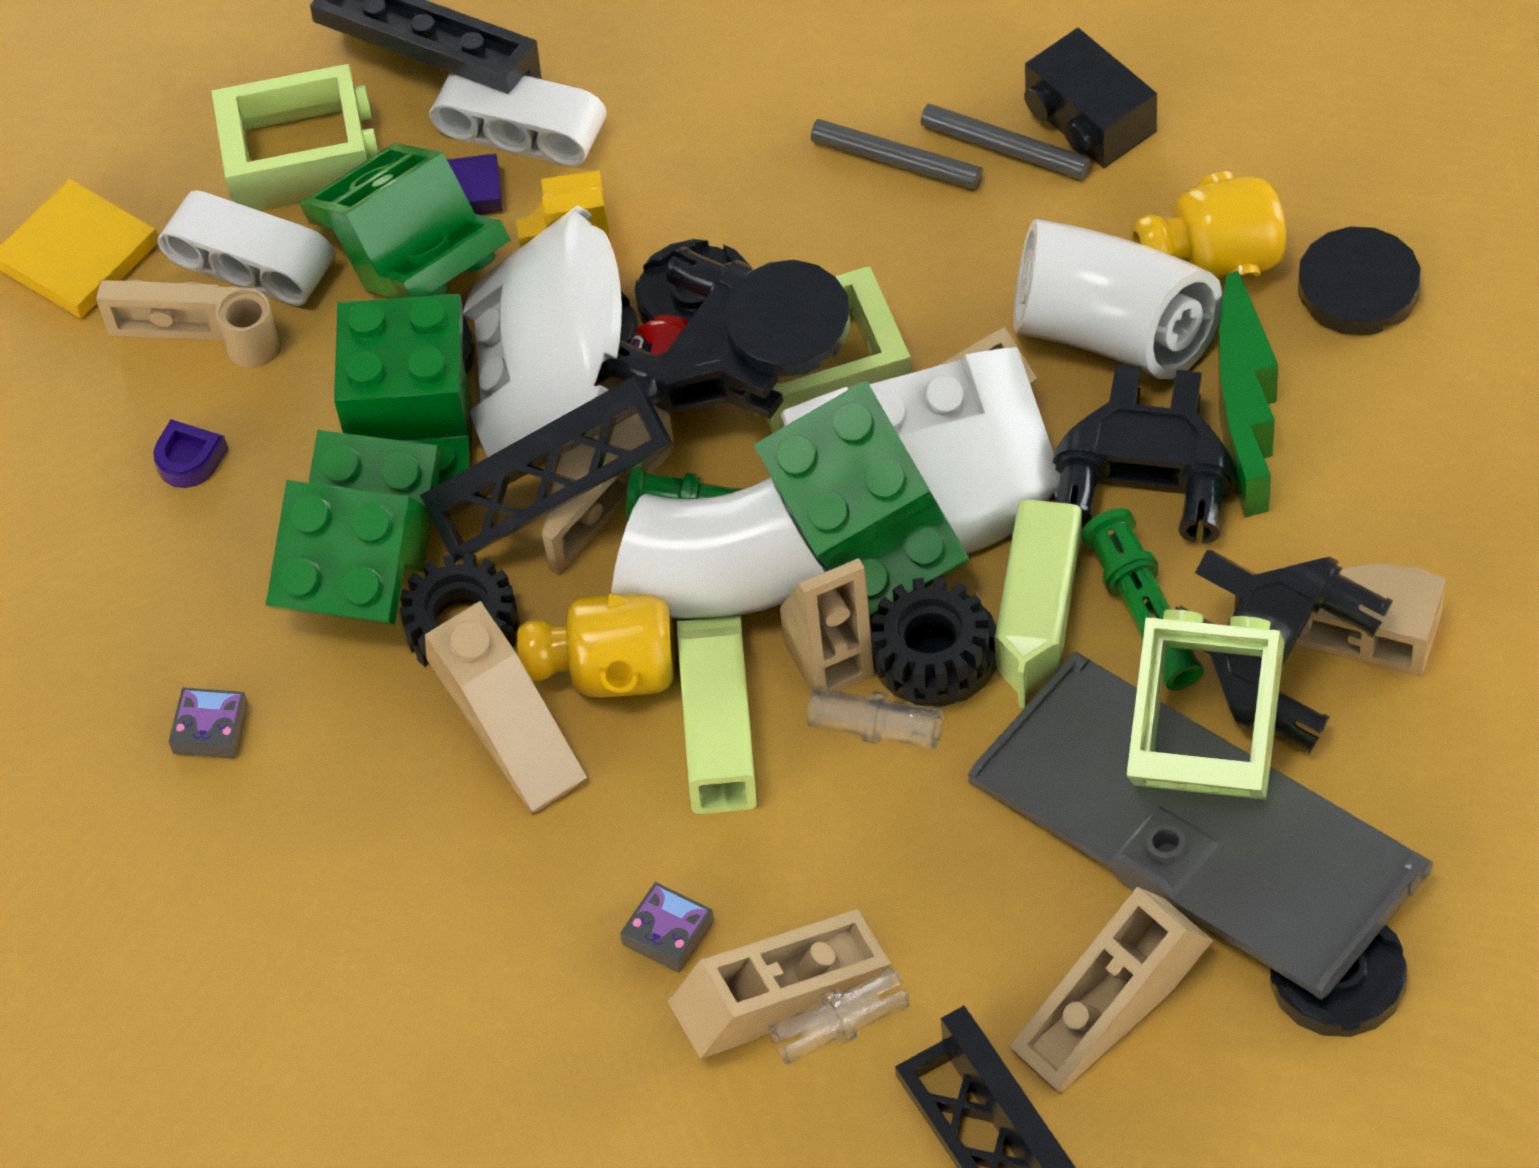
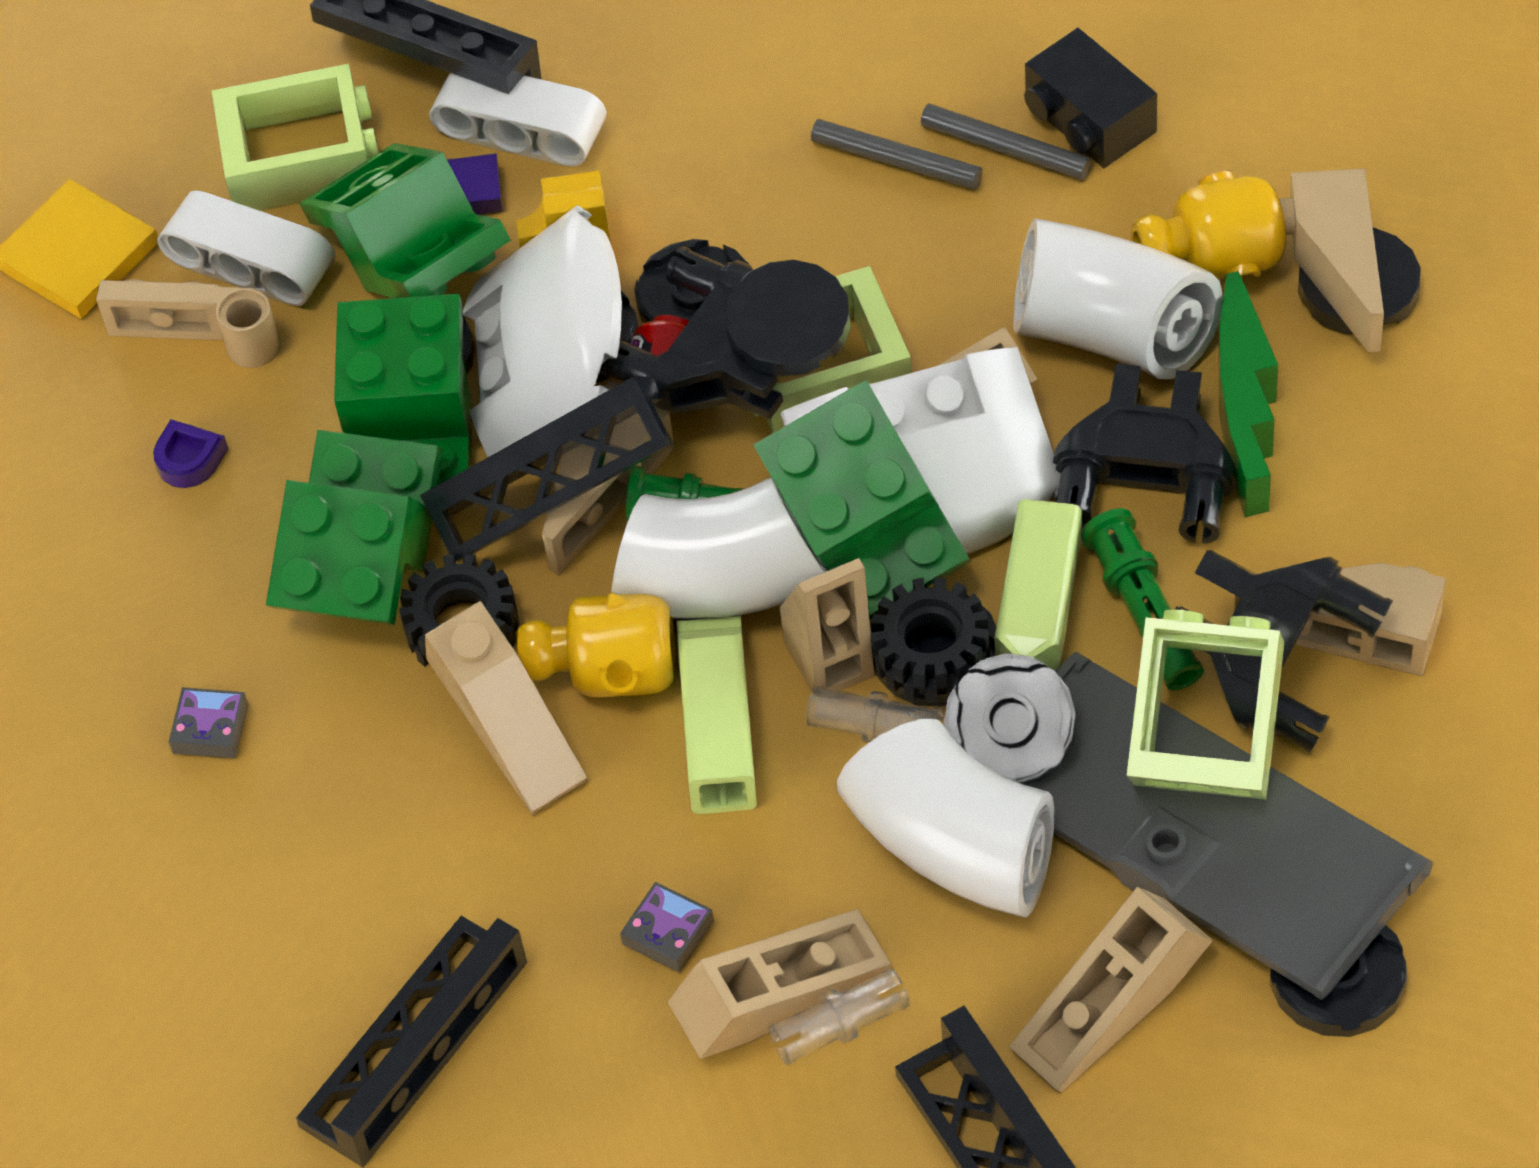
none -> black fence [296,915,527,1168]
none -> white brick [837,719,1055,918]
none -> tile [944,653,1078,785]
none -> tan slope [1279,168,1384,352]

